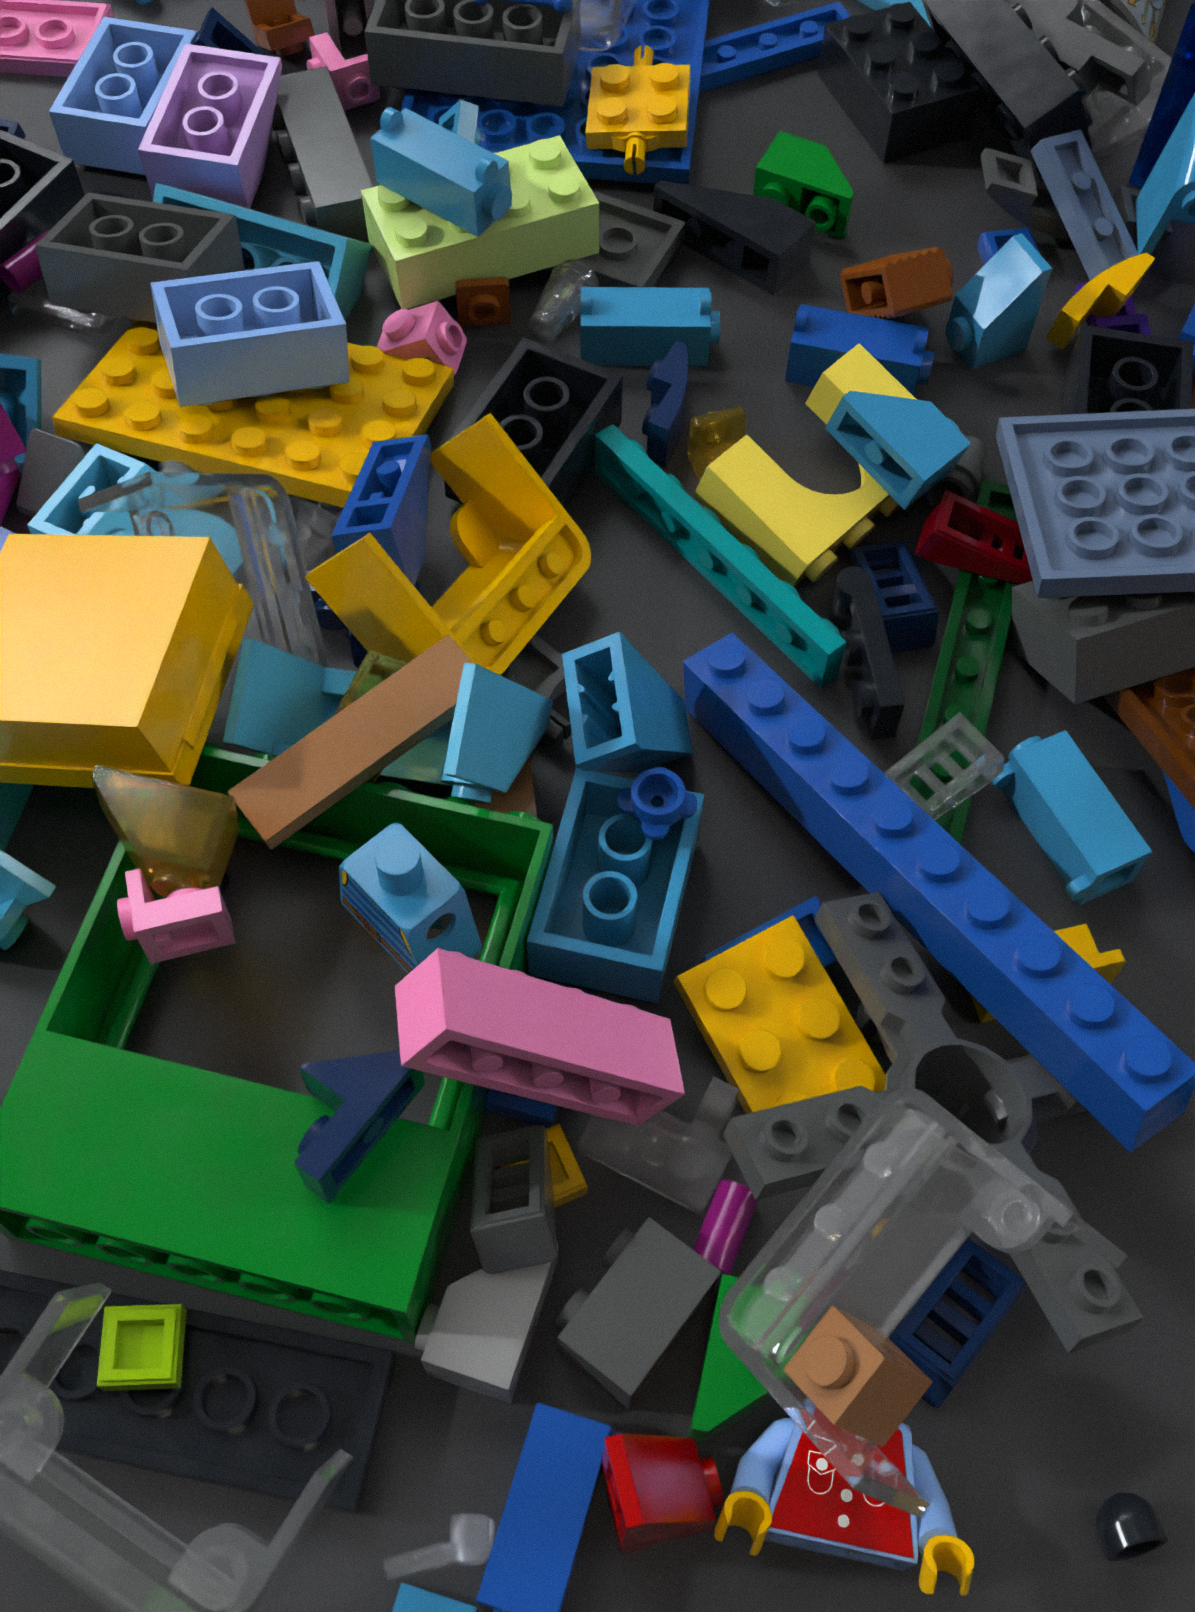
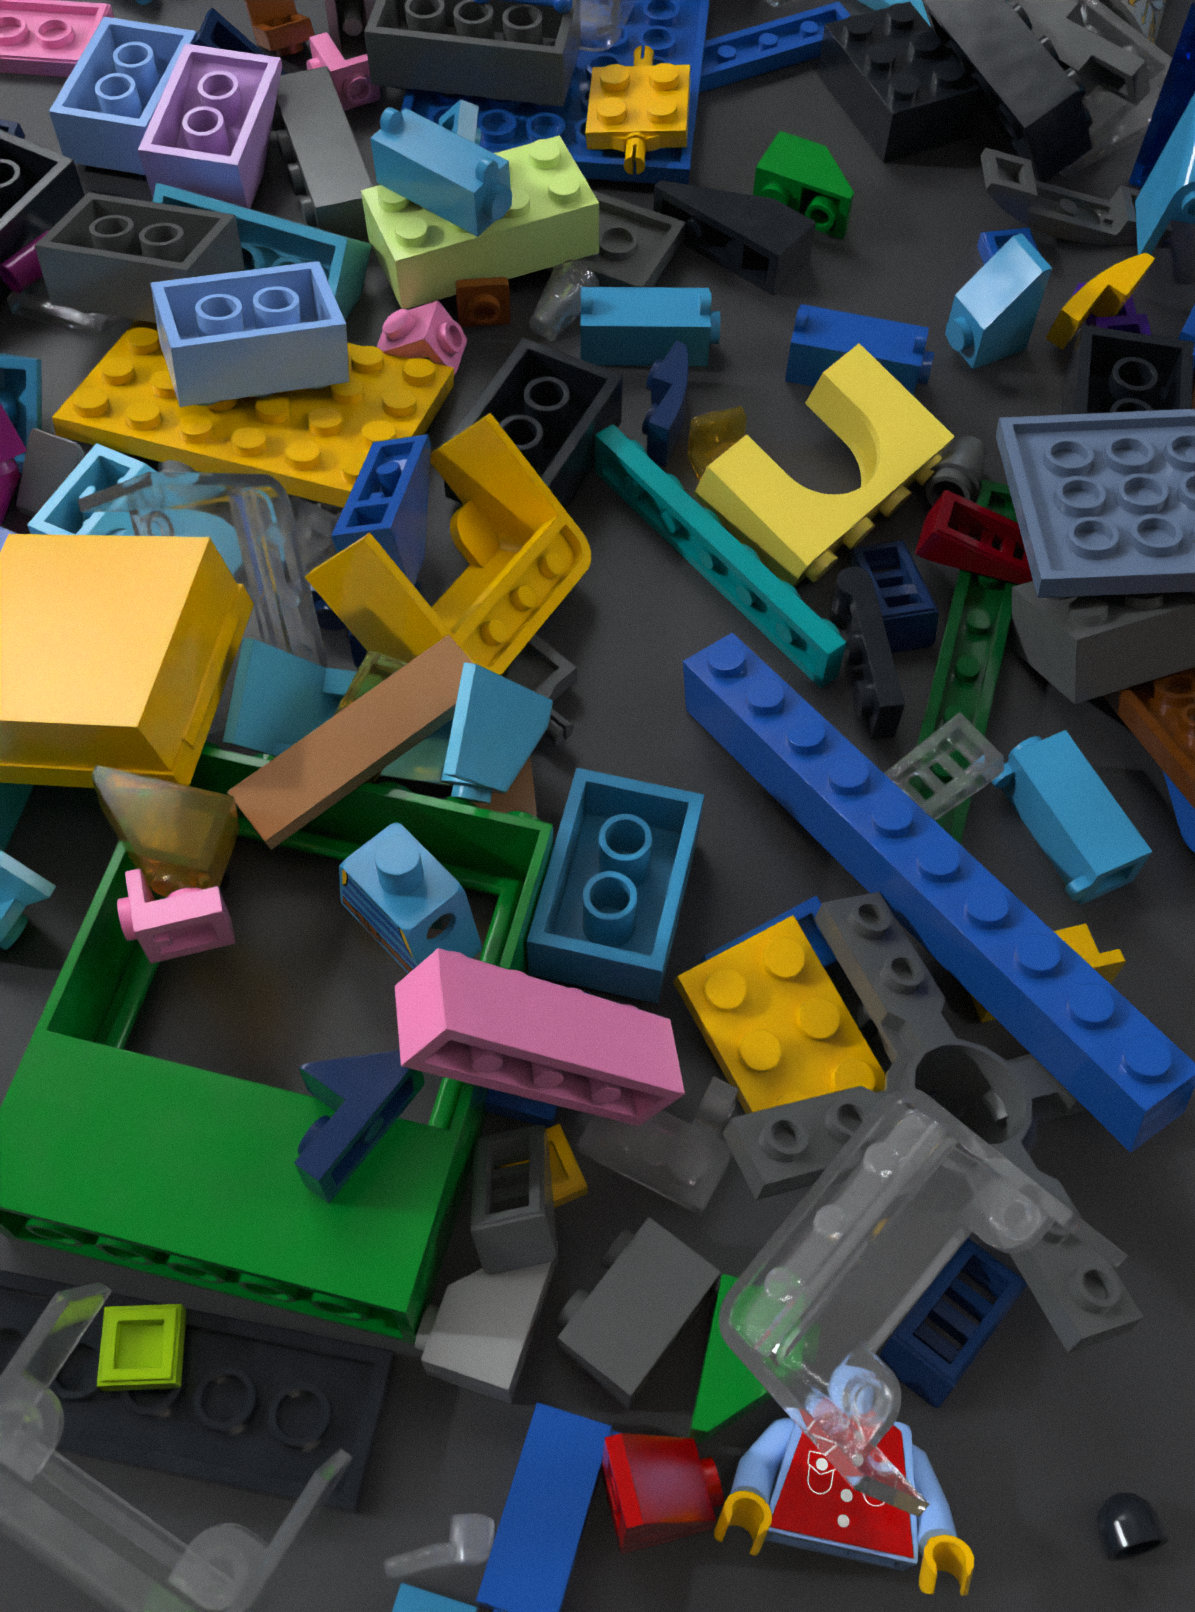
dark azure slope [562,631,693,773] -> none
blue plate [617,767,698,840] -> none
magenta piece [693,1180,758,1279] -> none
medium nougat brick [783,1305,933,1447] -> none
dark azure slope [825,391,971,510] -> none
dark orange brick [840,246,954,319] -> none
sand blue plate [1030,129,1138,280] -> none

